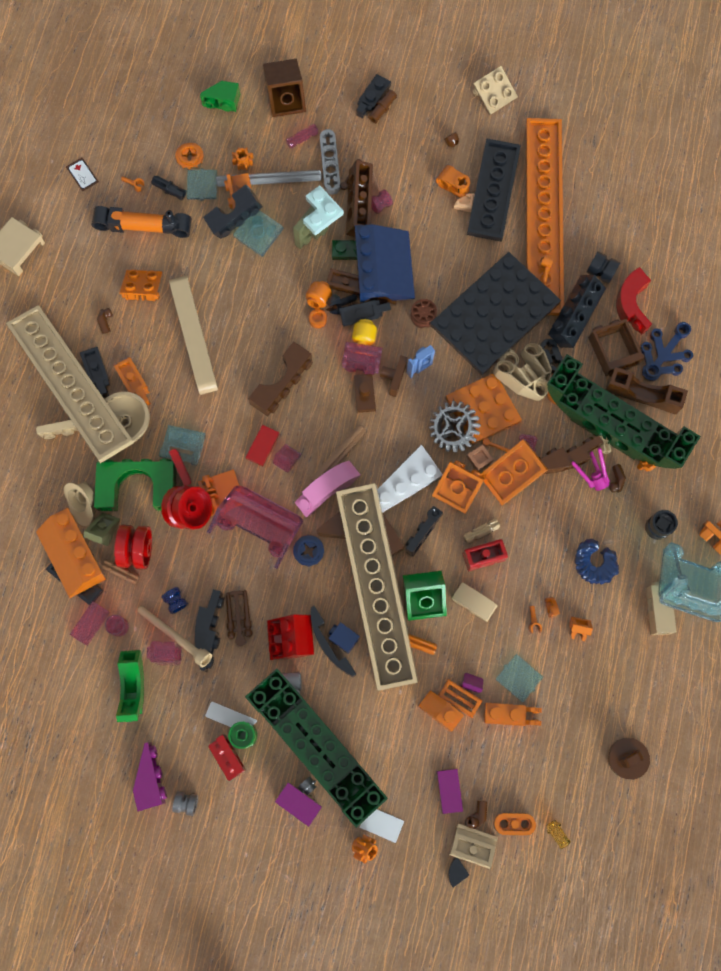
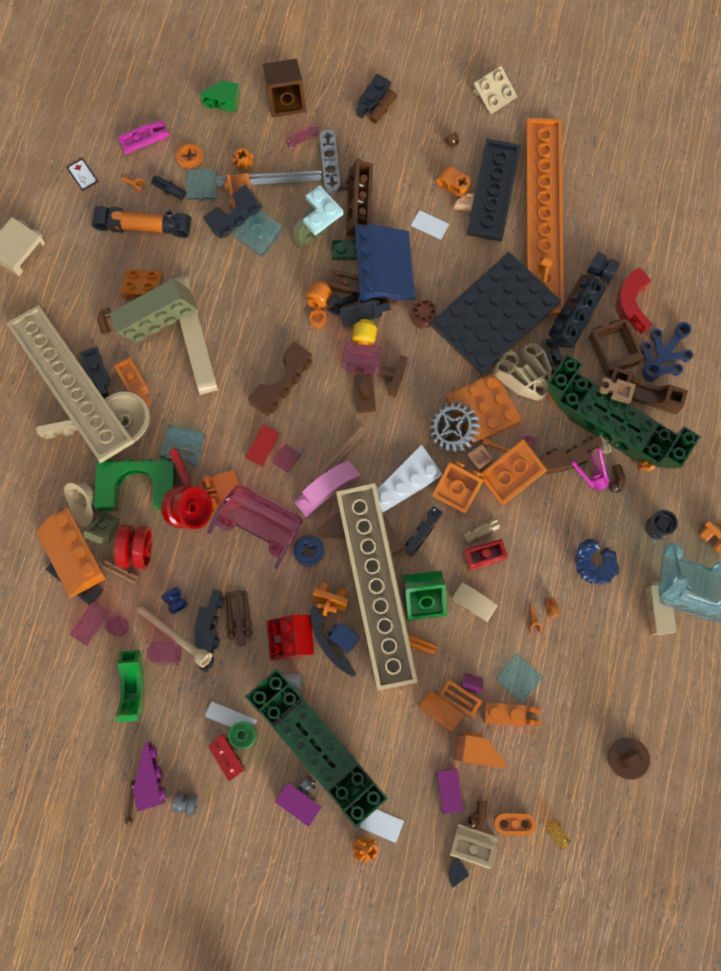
clear pink wheel [371,189,393,214] -> none
medium blue plate [406,345,435,378] -> none
orange tile [569,616,593,641] -> none
none -> olive brick [109,278,197,342]
none -> dark pink hinge [117,121,169,155]
none -> reddish brown hinge [125,780,135,825]
none -> orange hips [311,582,348,617]
none -> white sticker [411,210,449,240]
none -> orange slope [454,732,507,769]
none -> medium nougat plate [599,378,636,404]

